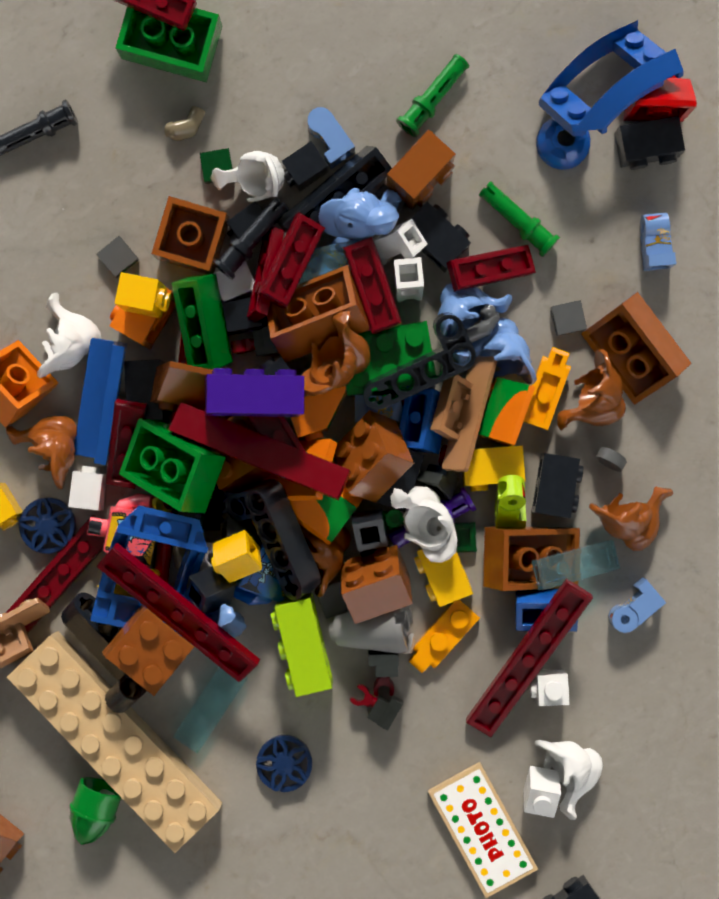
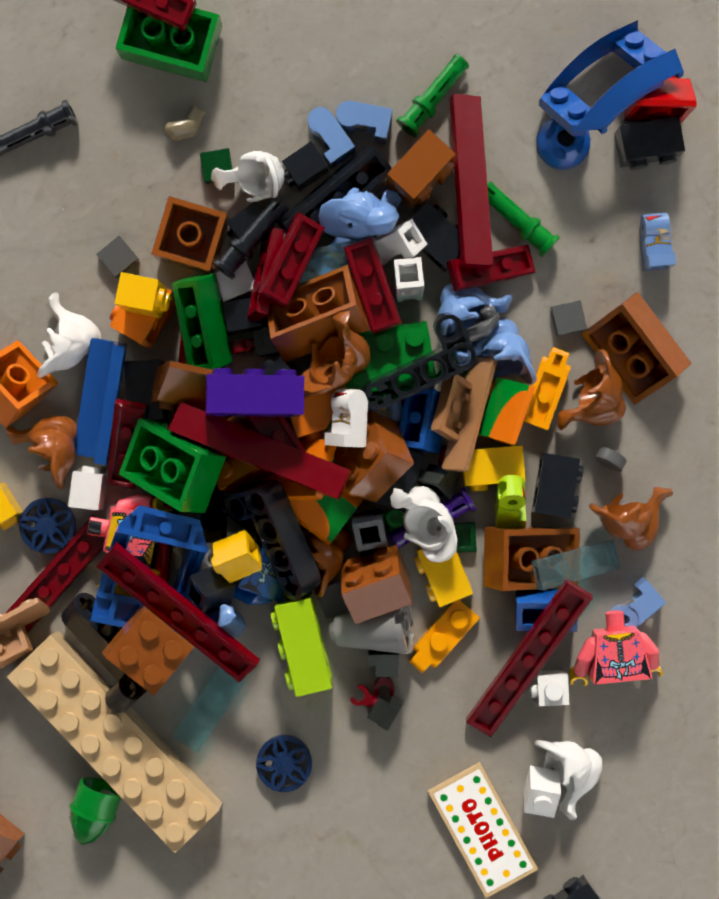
none -> white leg [324,389,368,447]
none -> medium blue leg [336,101,393,145]
none -> dark red tile [449,94,493,269]
none -> coral torso [569,610,663,686]

